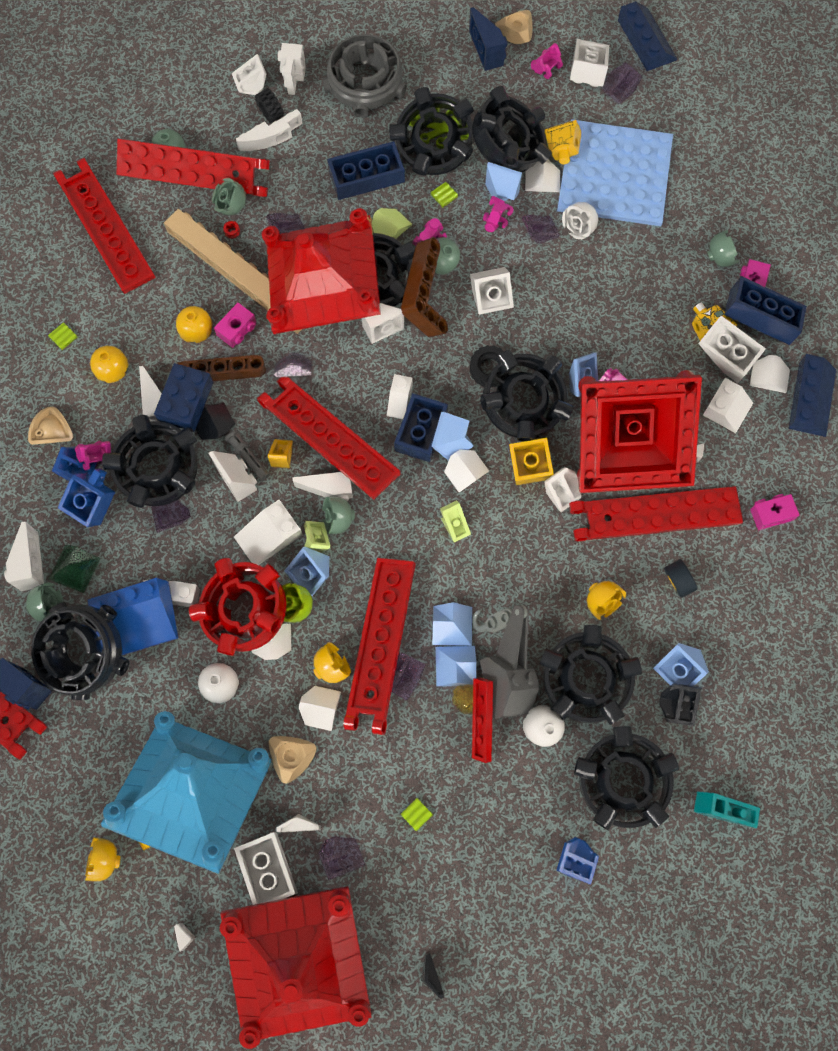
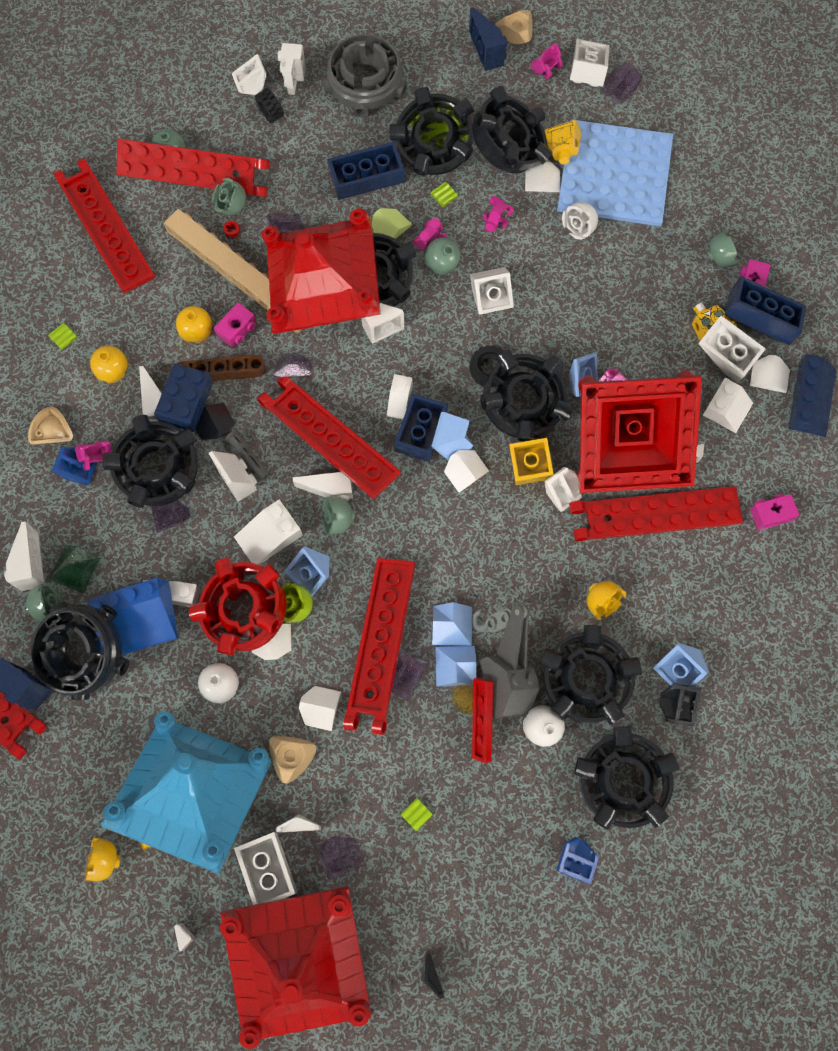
blue hinge [58,468,115,527] -> none
white slope [236,109,302,151] -> none
yellow slope [268,439,293,468] -> none
yellowish green slope [304,521,330,552] -> none
yellow cylinder [313,642,351,683] -> none
reddish brown beam [401,237,448,338] -> none
yellowish green slope [440,500,471,542] -> none
light blue slope [485,162,522,201] -> none
clear purple slope [522,214,560,244] -> none
dark blue slope [618,1,677,71] -> none
black wheel [664,559,698,598] -> none
teal slope [694,791,760,828] -> none

